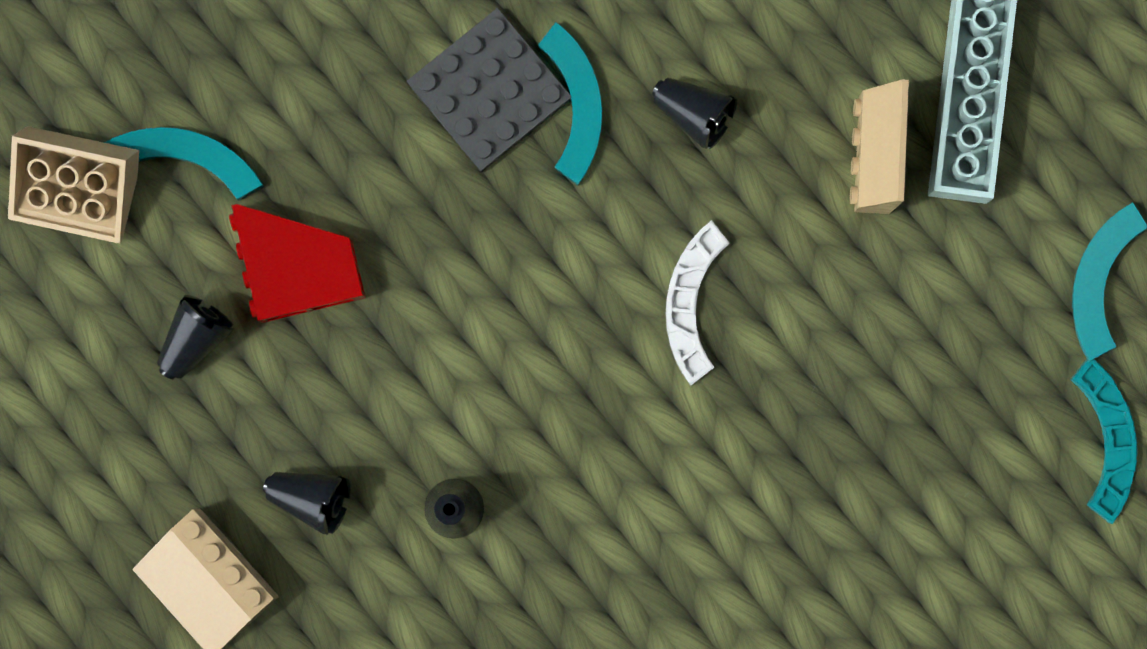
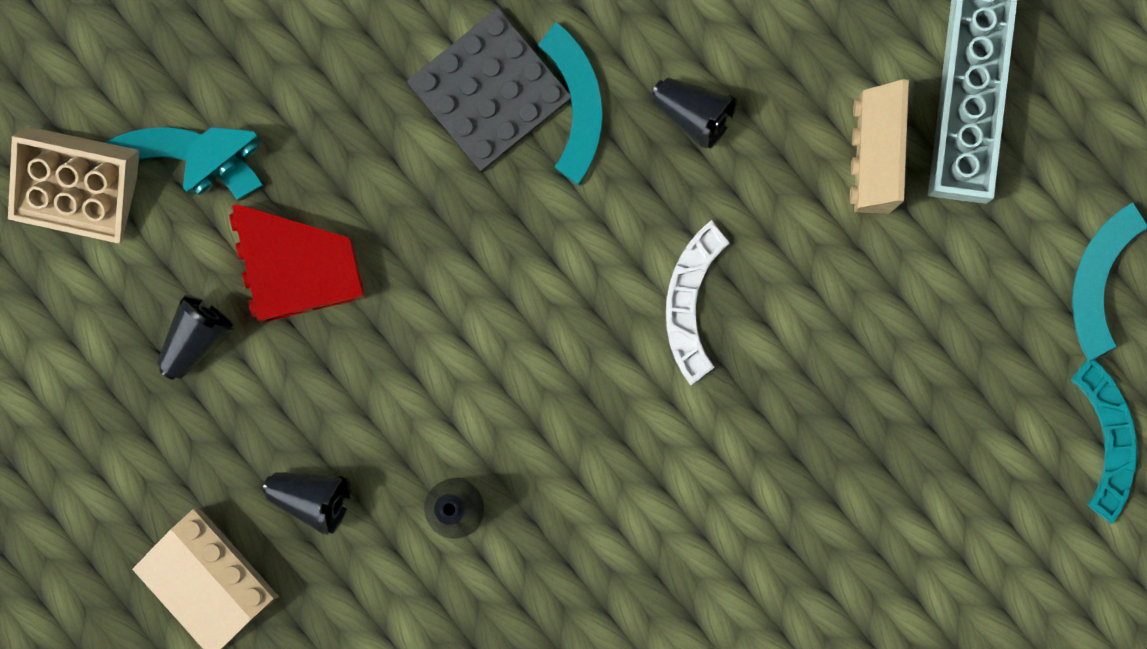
none -> teal slope [183,127,262,196]

